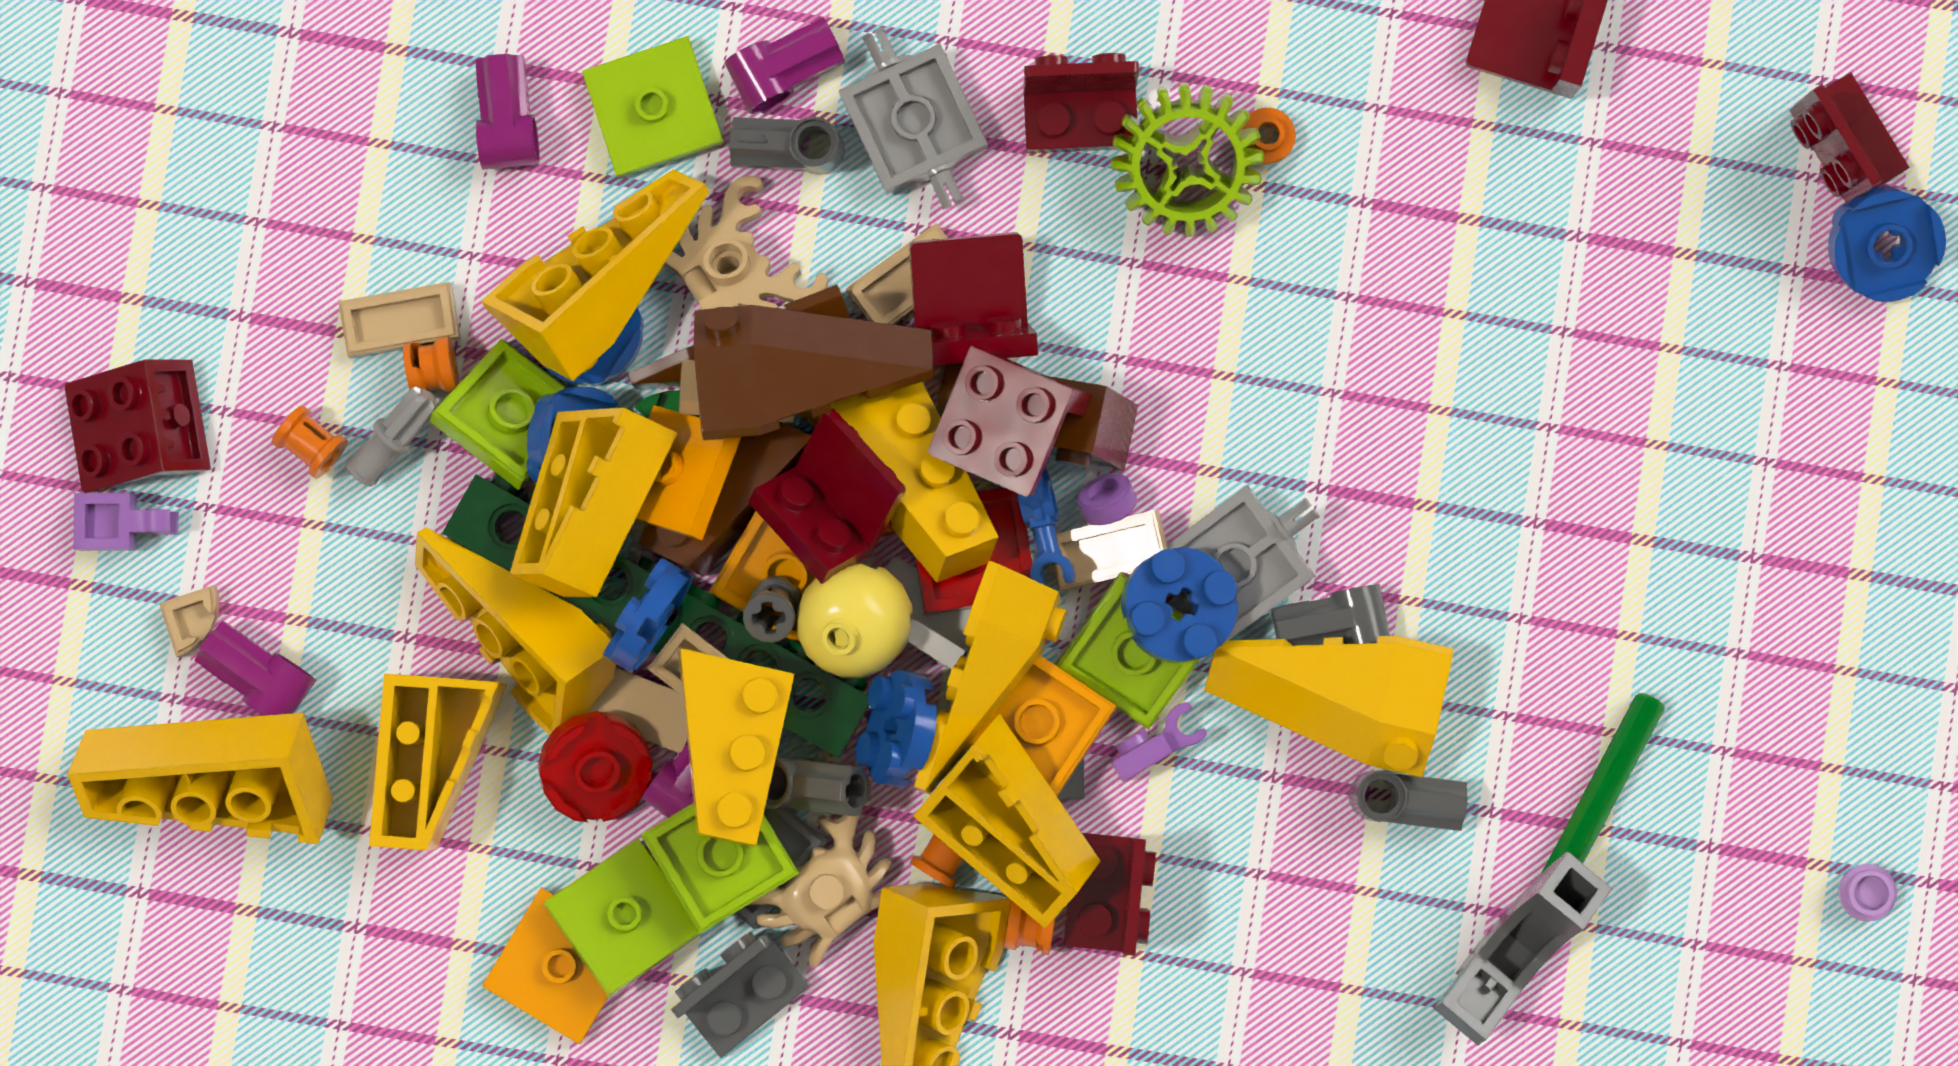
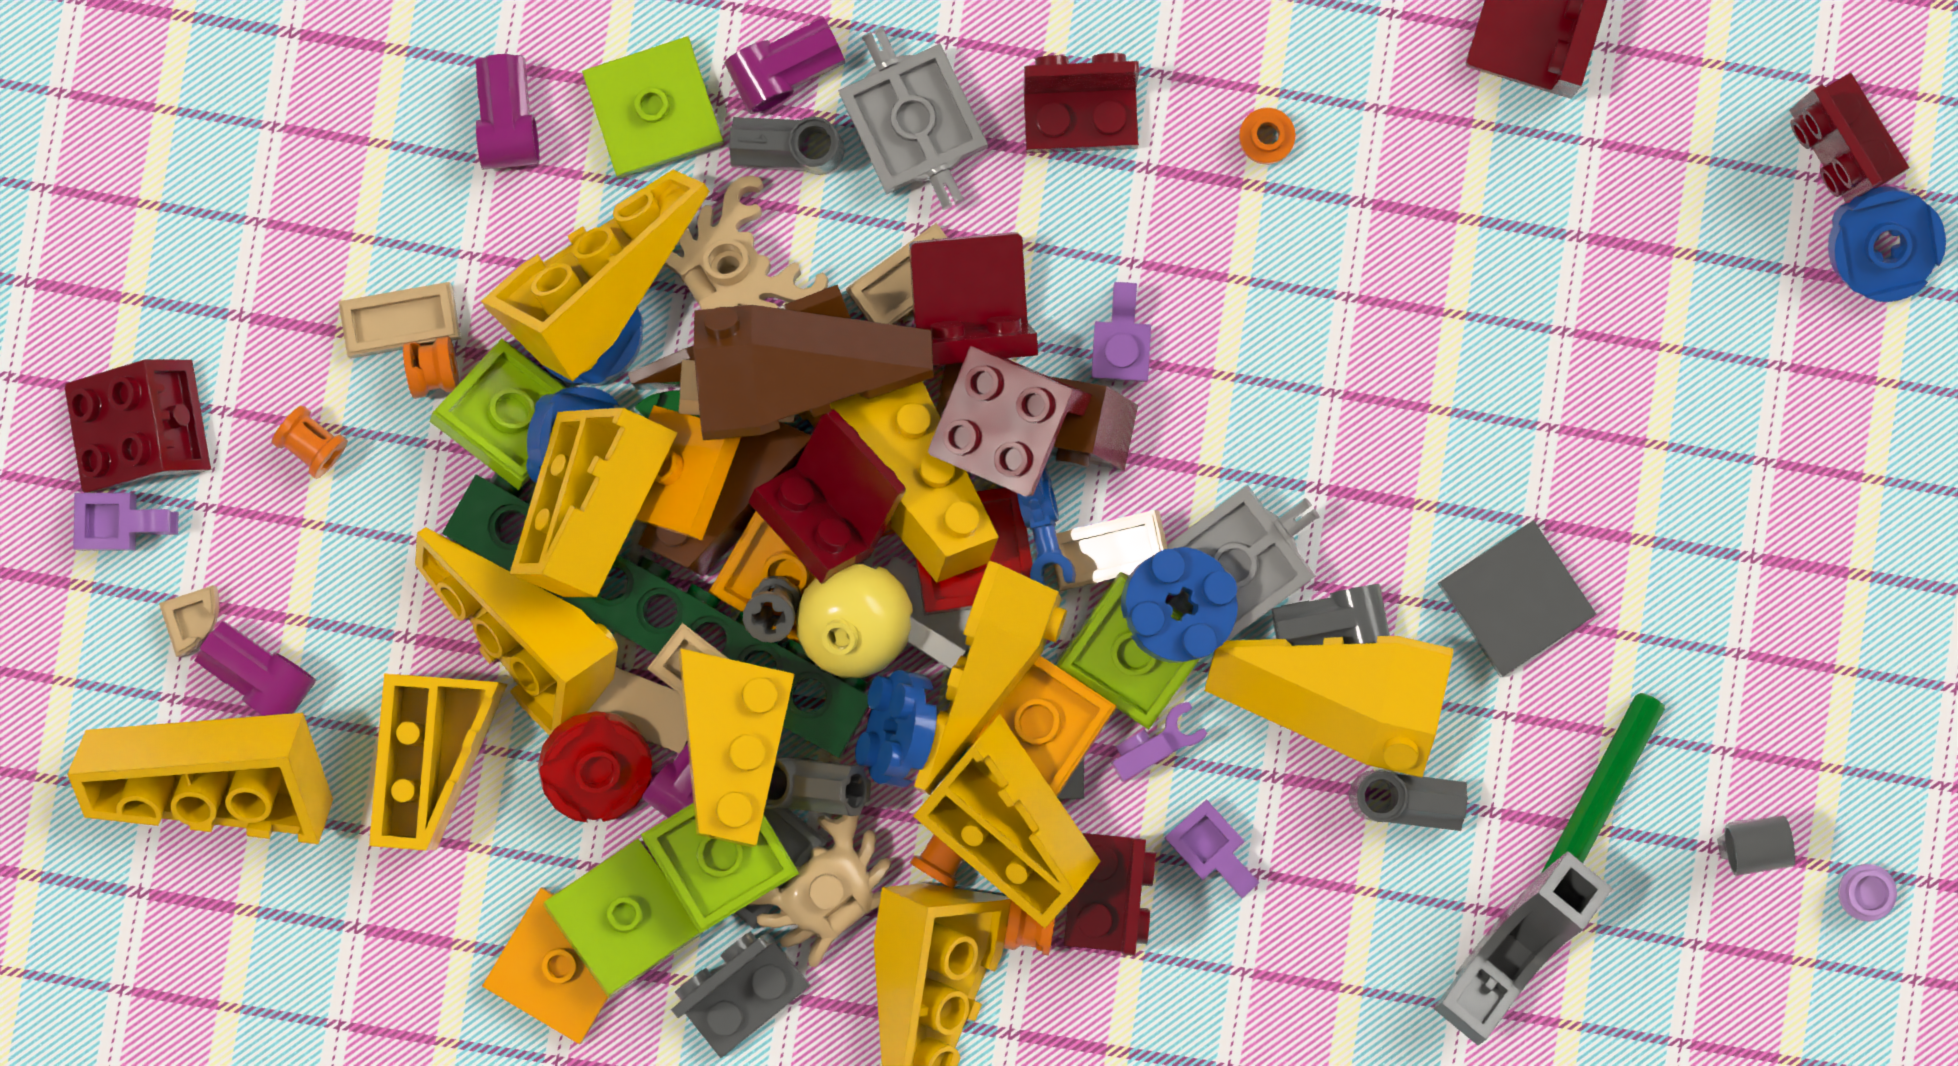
light grey axle [346,386,439,487] -> none
blue plate [603,558,694,673] -> none
medium lavender tile [1077,474,1137,526] -> none
lime gear [1111,83,1264,237] -> none
none -> medium lavender plate [1091,282,1151,382]
none -> medium lavender plate [1164,799,1259,899]
none -> dark grey tile [1437,520,1597,677]
none -> dark grey piece [1717,815,1795,876]

